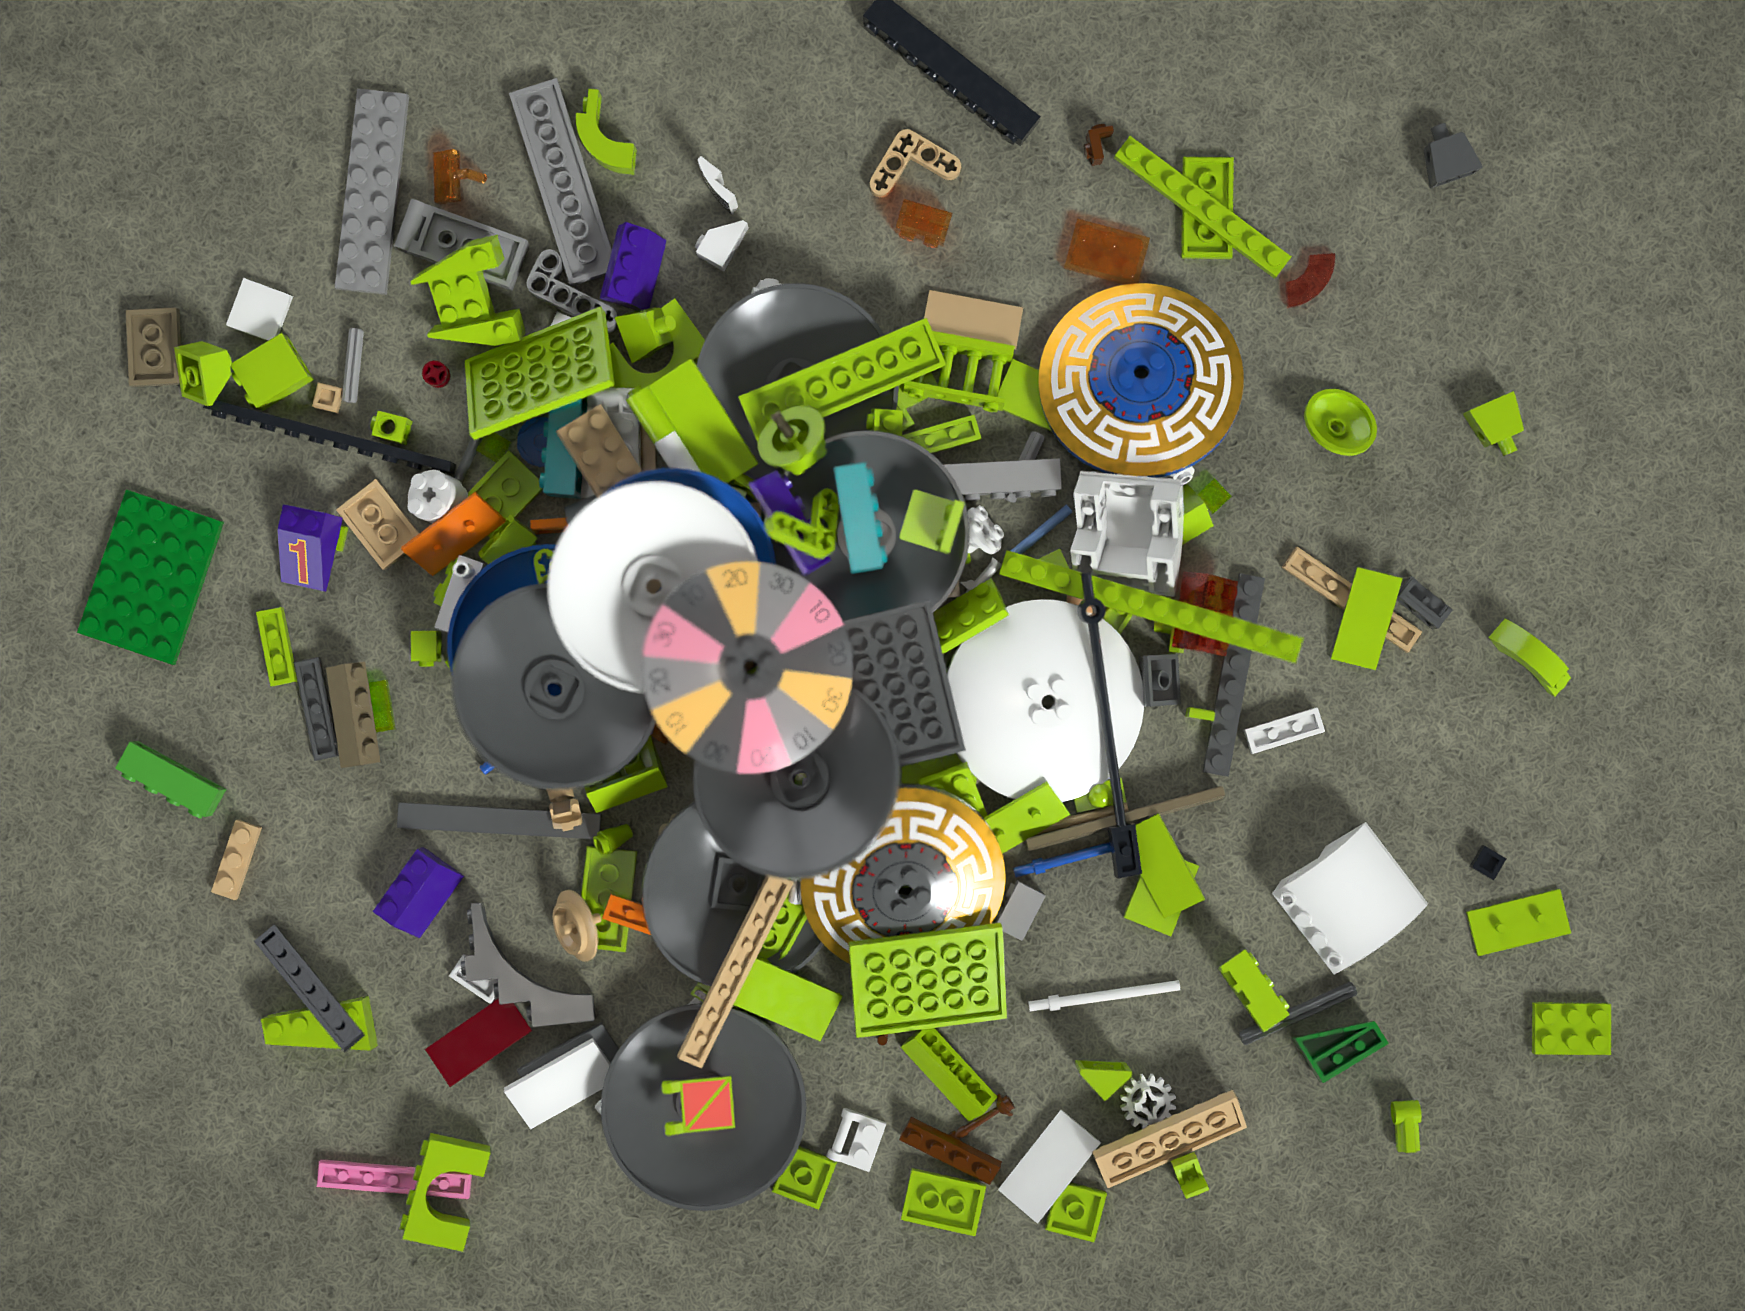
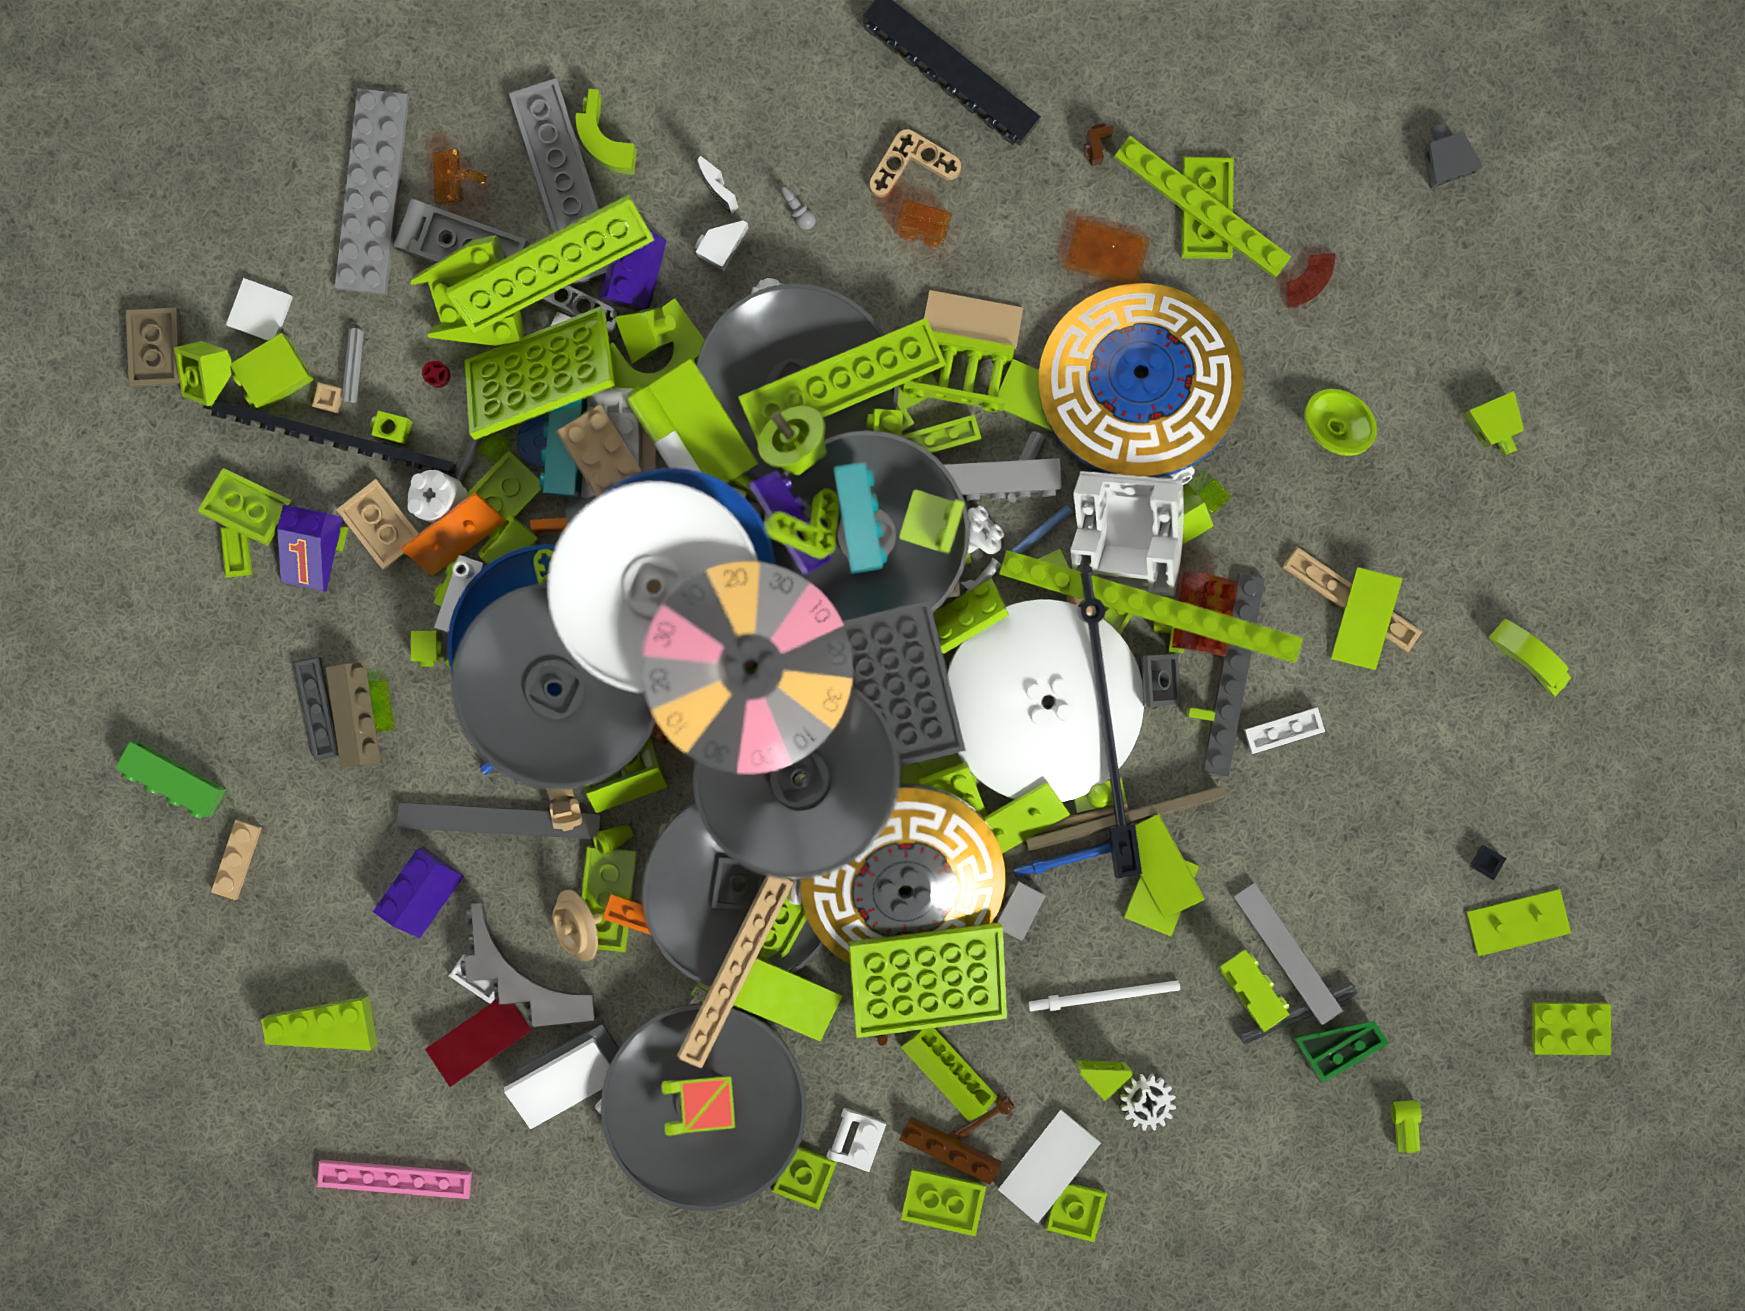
green plate [77,489,224,665] -> none
black plate [254,925,365,1052] -> none
lime plate [256,607,298,687] -> none
lime arch [399,1133,491,1252] -> none
tan plate [1092,1090,1247,1188] -> none
lime bracket [1171,1152,1209,1199] -> none
white slope [1272,822,1428,974] -> none
dark grey hinge [1397,576,1453,629] -> none
none -> lime plate [197,468,293,546]
none -> lime tile [220,527,253,578]
none -> lime plate [446,194,654,334]
none -> light grey bar [782,187,816,230]
none -> light grey tile [1233,883,1343,1025]

